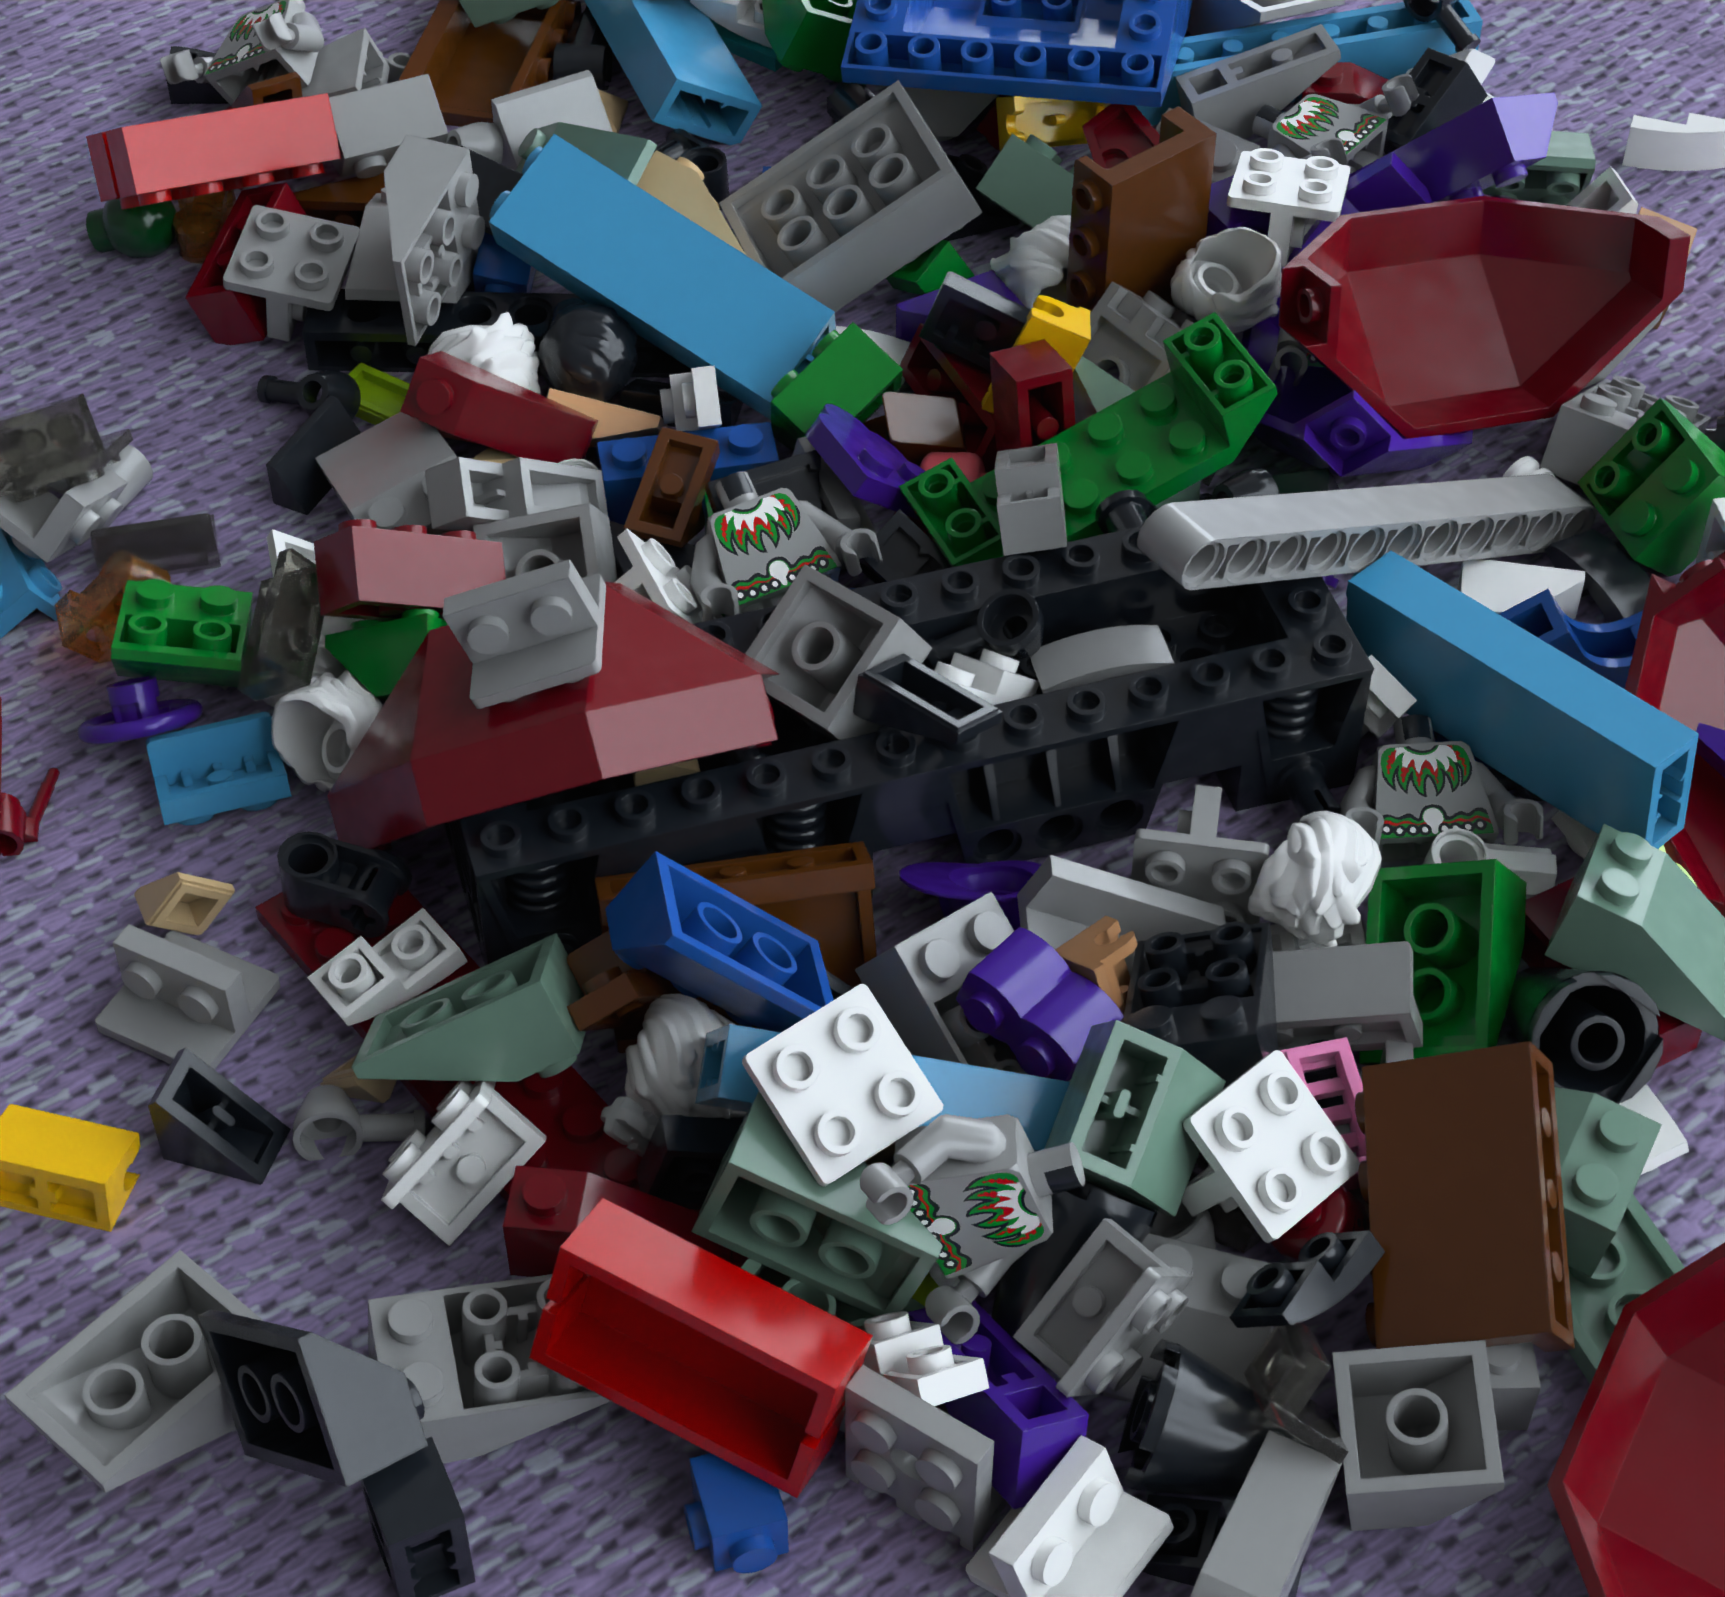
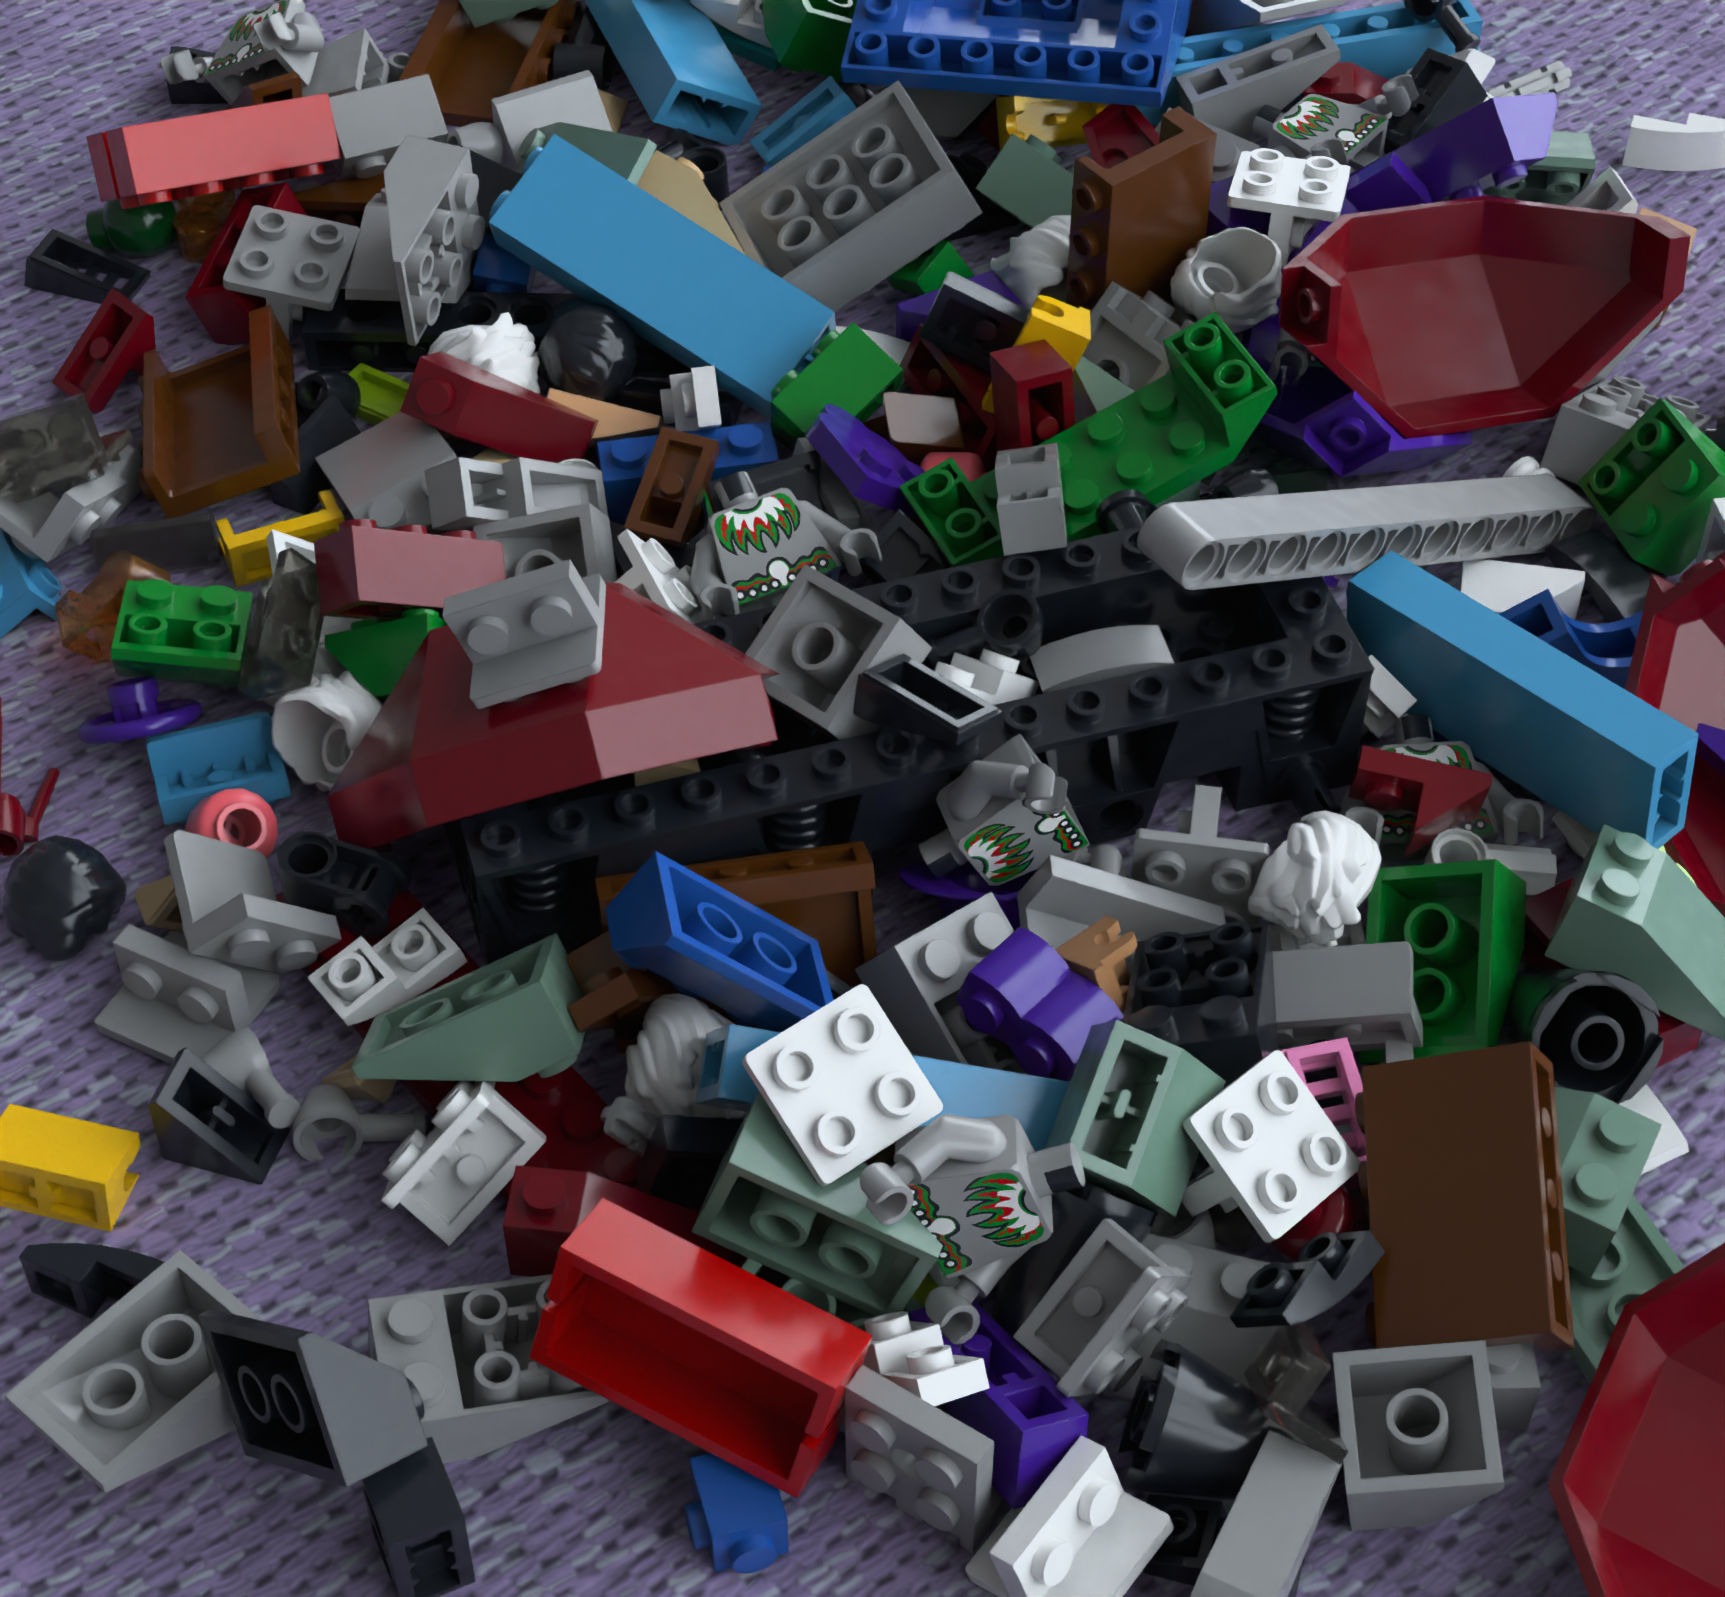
none -> black hair [2,835,127,961]
none -> black slope [19,1243,164,1319]
none -> black slope [24,228,151,304]
none -> dark red slope [52,288,156,414]
none -> reddish brown panel [137,305,300,521]
none -> light grey bracket [164,830,342,974]
none -> coral head [185,788,278,859]
none -> light grey bar [200,1027,301,1129]
none -> yellow hinge [215,489,345,587]
none -> dark azure bracket [749,76,857,167]
none -> light grey torso [918,734,1127,886]
none -> dark red slope [1348,746,1493,856]
none -> light grey axle [1486,61,1572,97]

